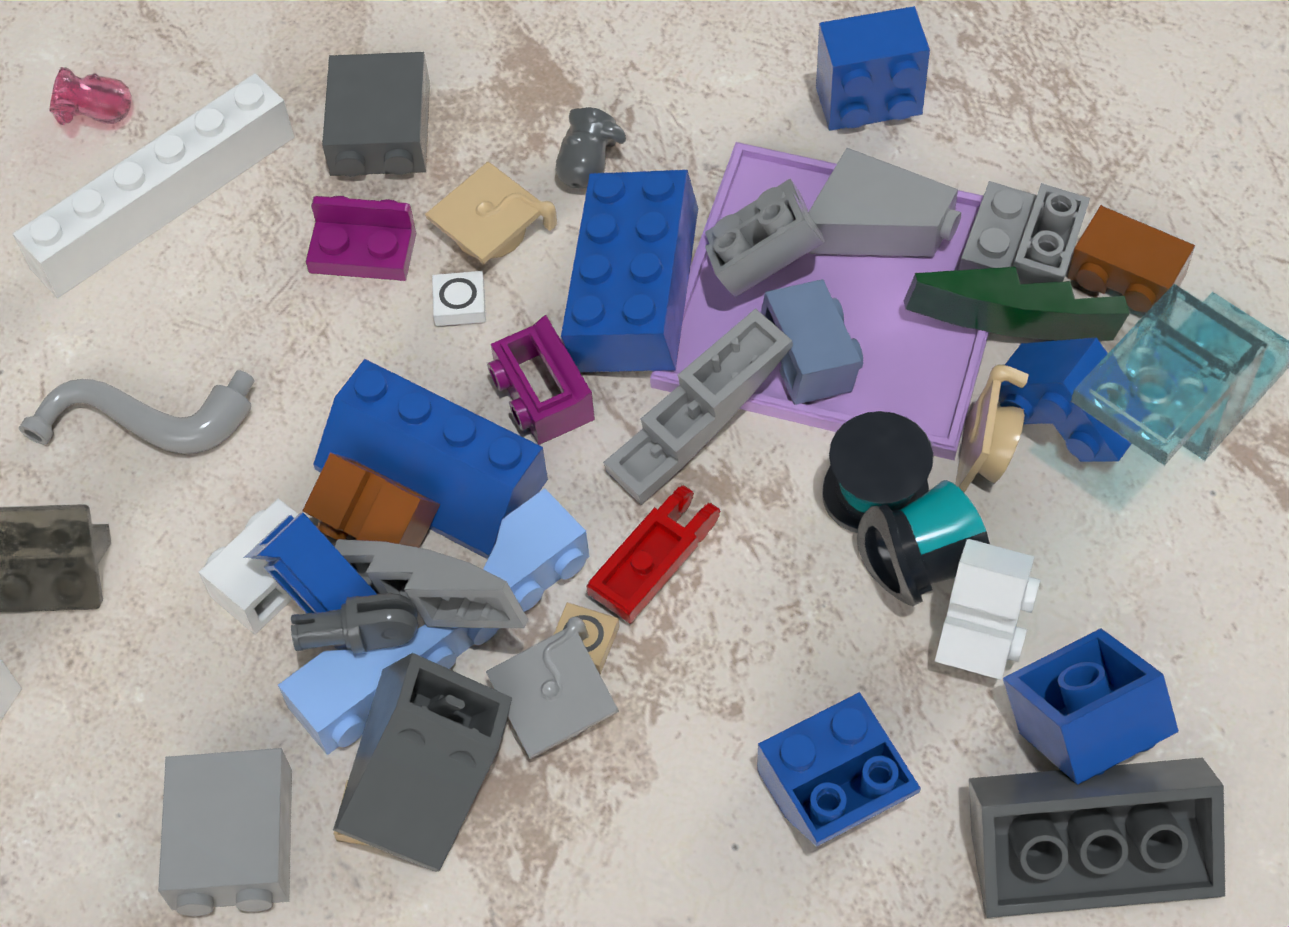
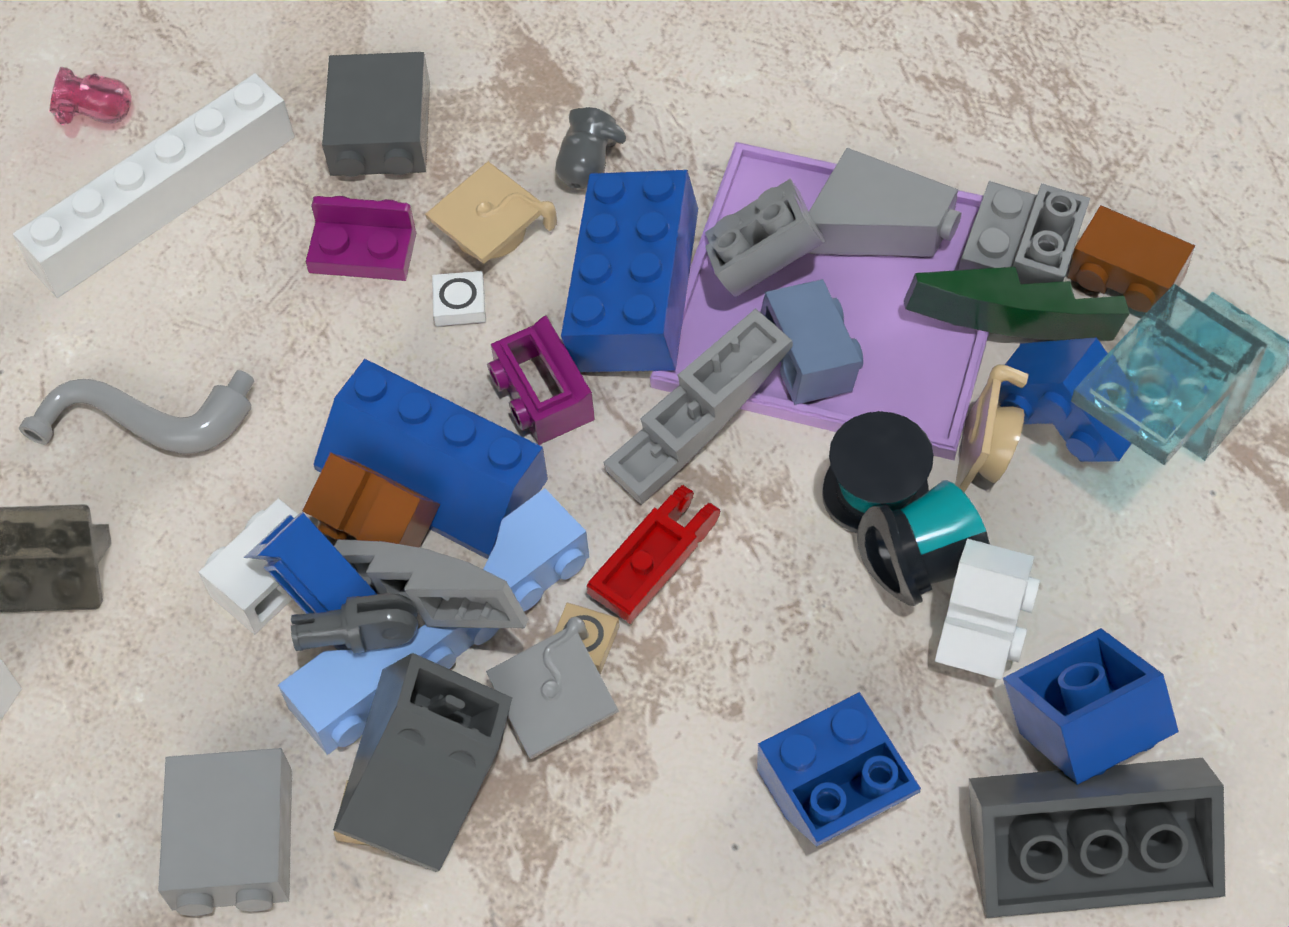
blue brick [816,6,930,131] -> none

